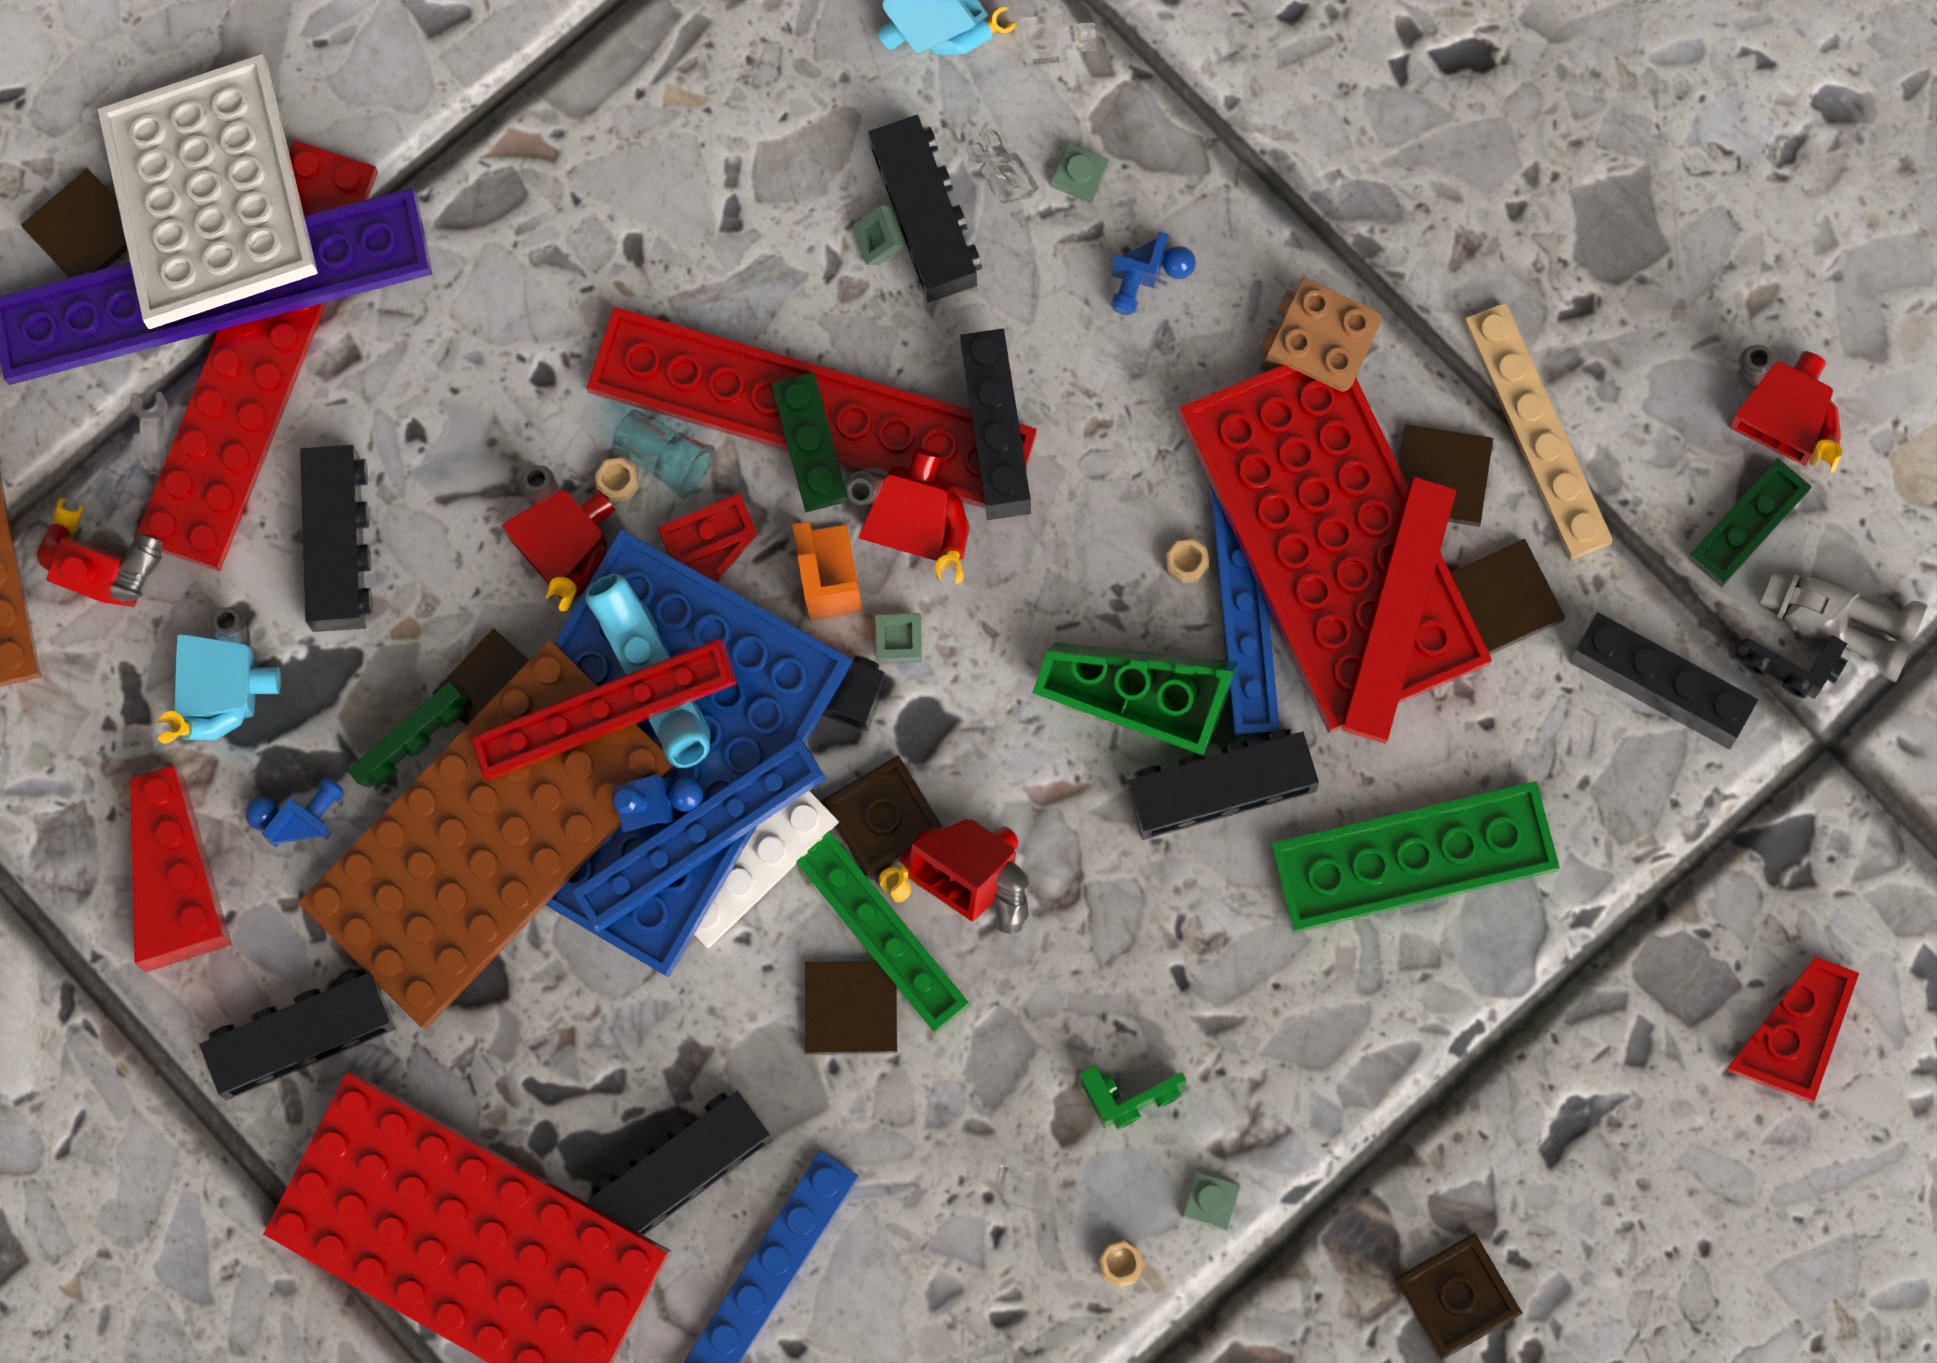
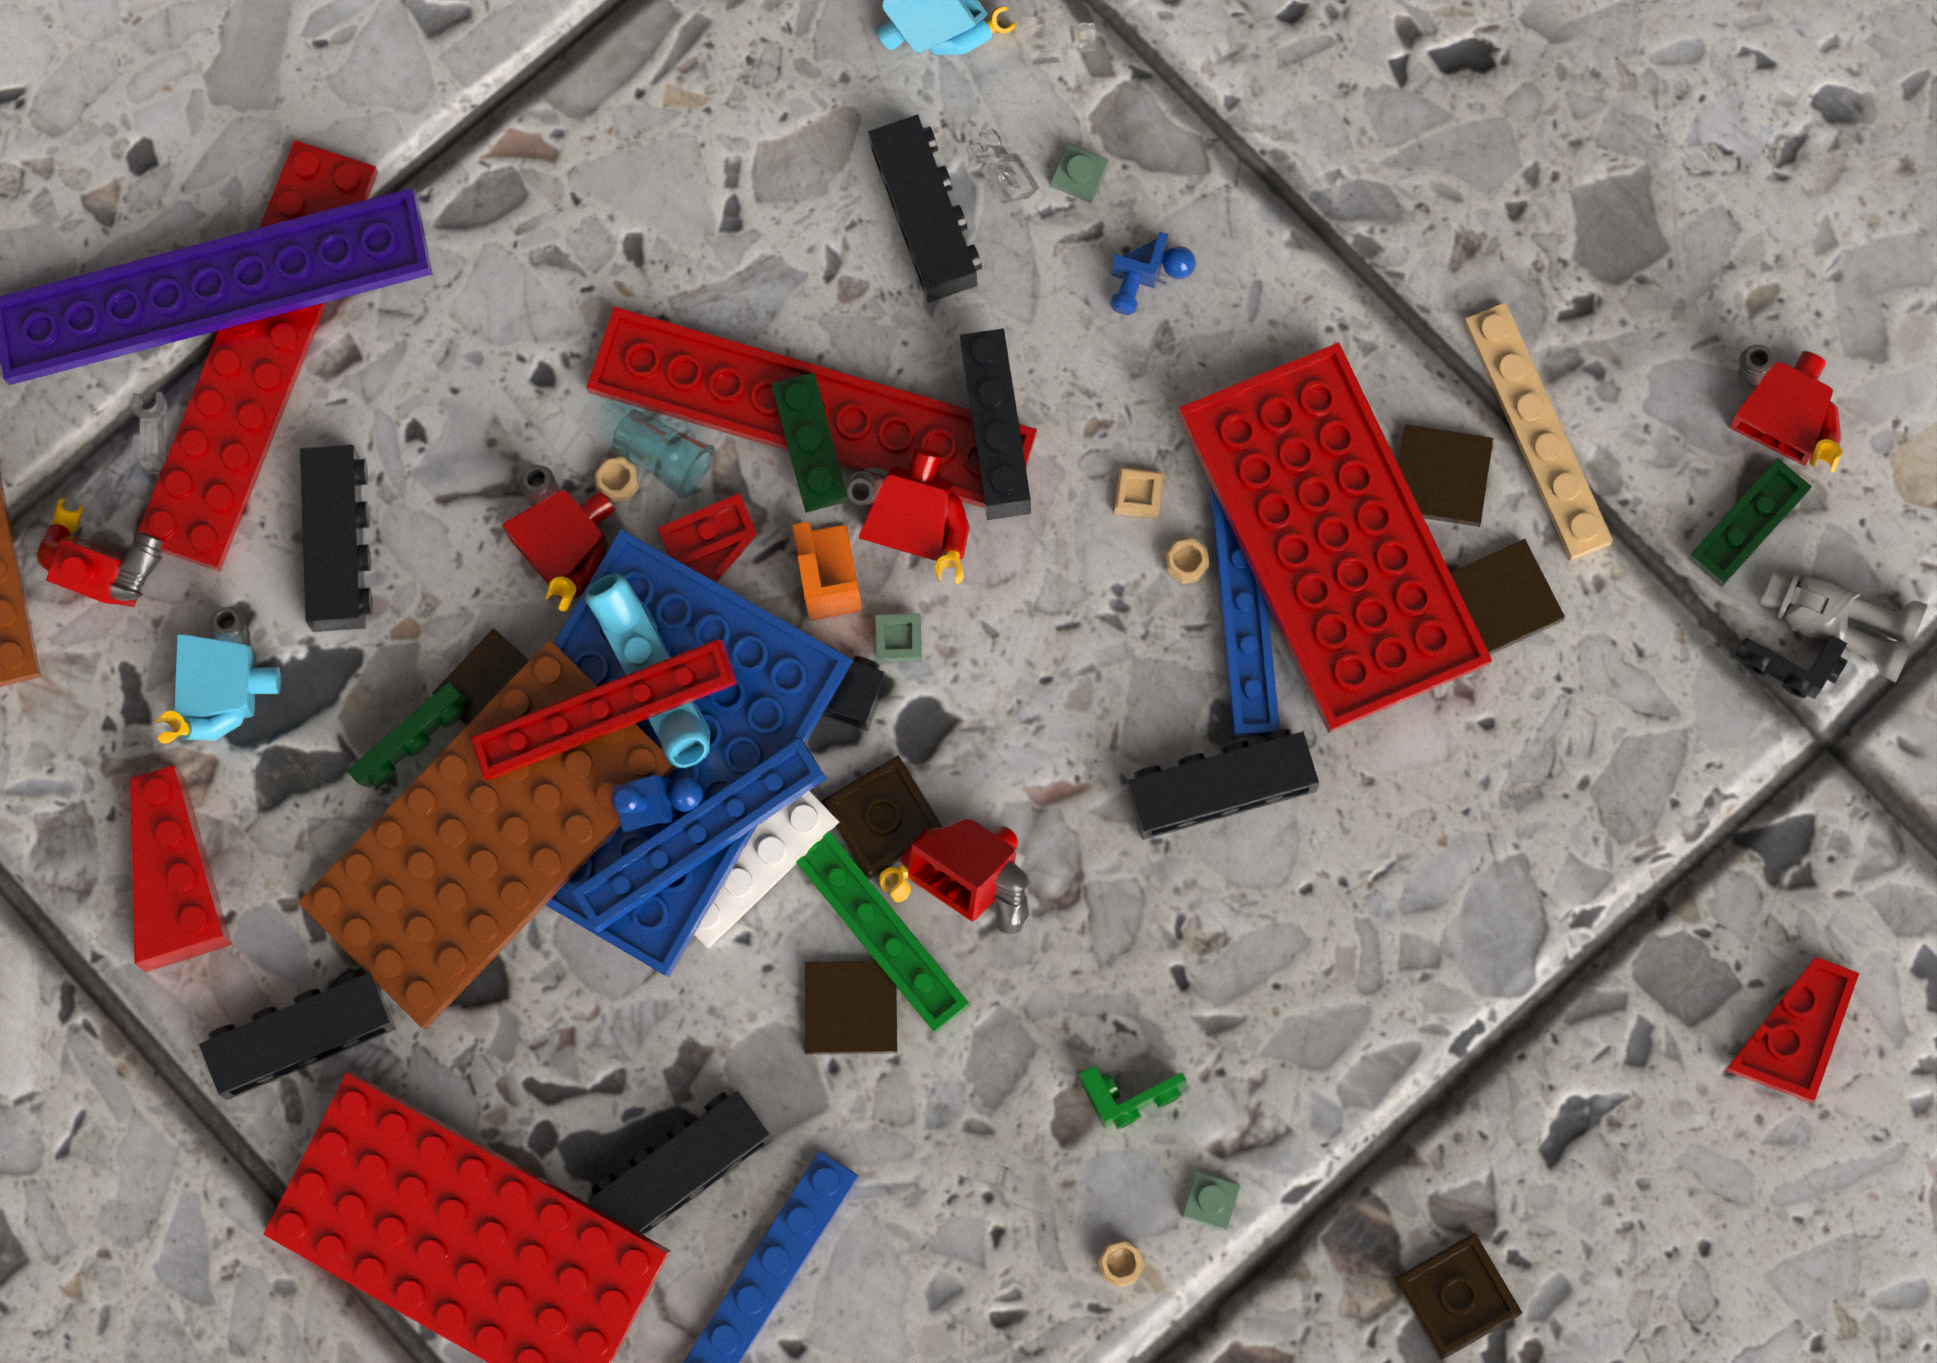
dark brown tile [21,168,128,278] -> none
white plate [98,54,318,329] -> none
blue piece [245,778,344,848] -> none
sand green plate [852,206,907,265] -> none
green wedge [1032,642,1239,755] -> none
medium nougat bracket [1258,277,1382,392] -> none
green plate [1271,781,1560,934] -> none
red tile [1342,477,1457,744] -> none
black brick [1570,612,1759,750] -> none
none -> tan tile [1114,467,1164,519]

